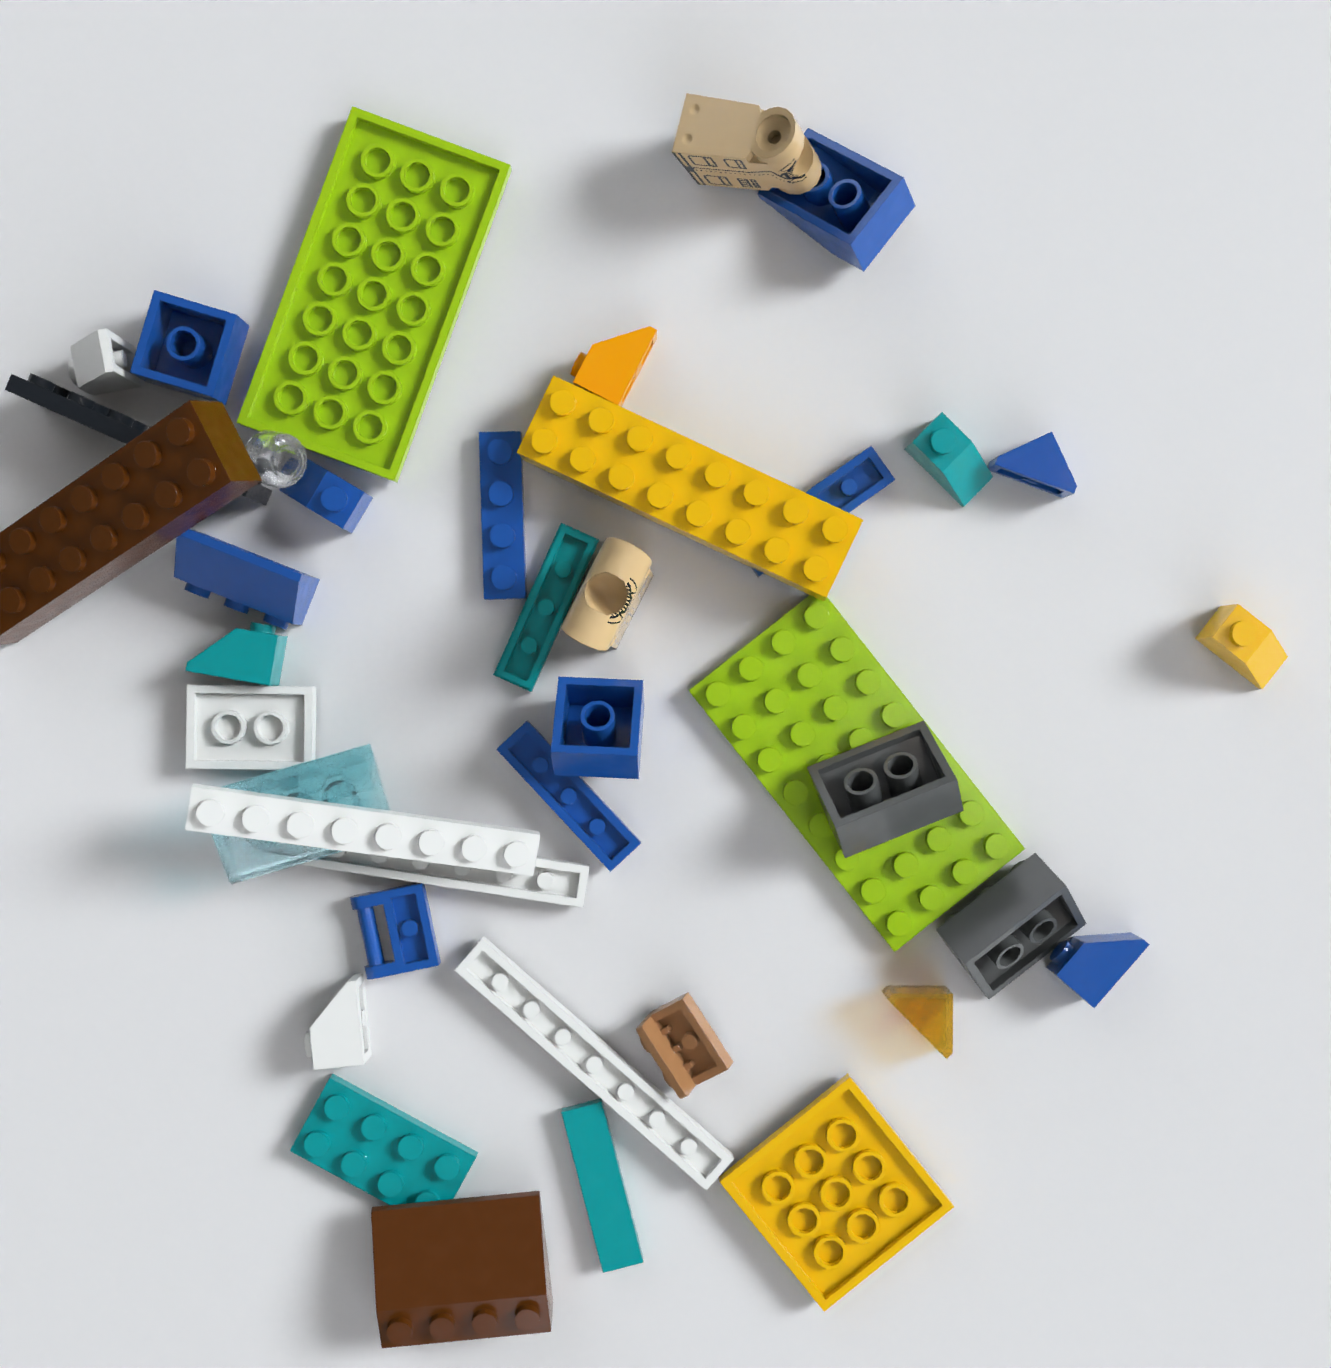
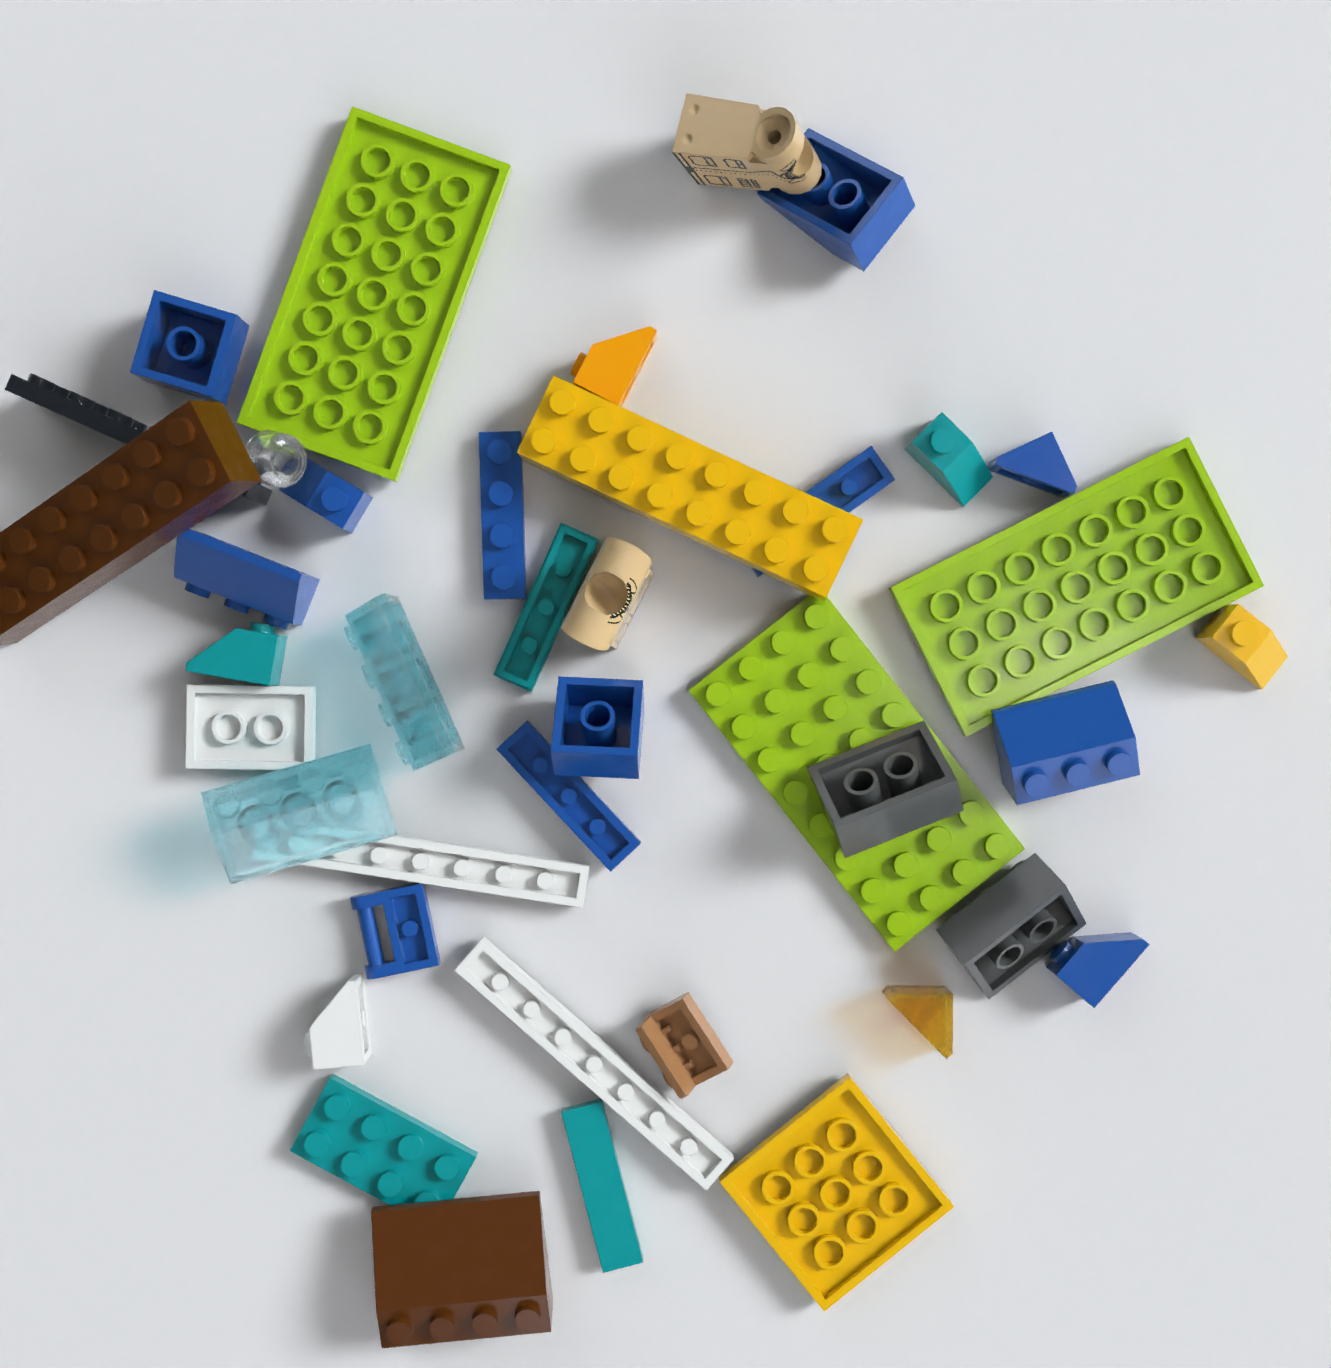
white slope [68,328,142,396] -> none
white plate [185,784,540,876] -> none
none -> clear light blue slope [344,593,465,771]
none -> lime plate [888,437,1264,737]
none -> blue slope [991,680,1140,805]

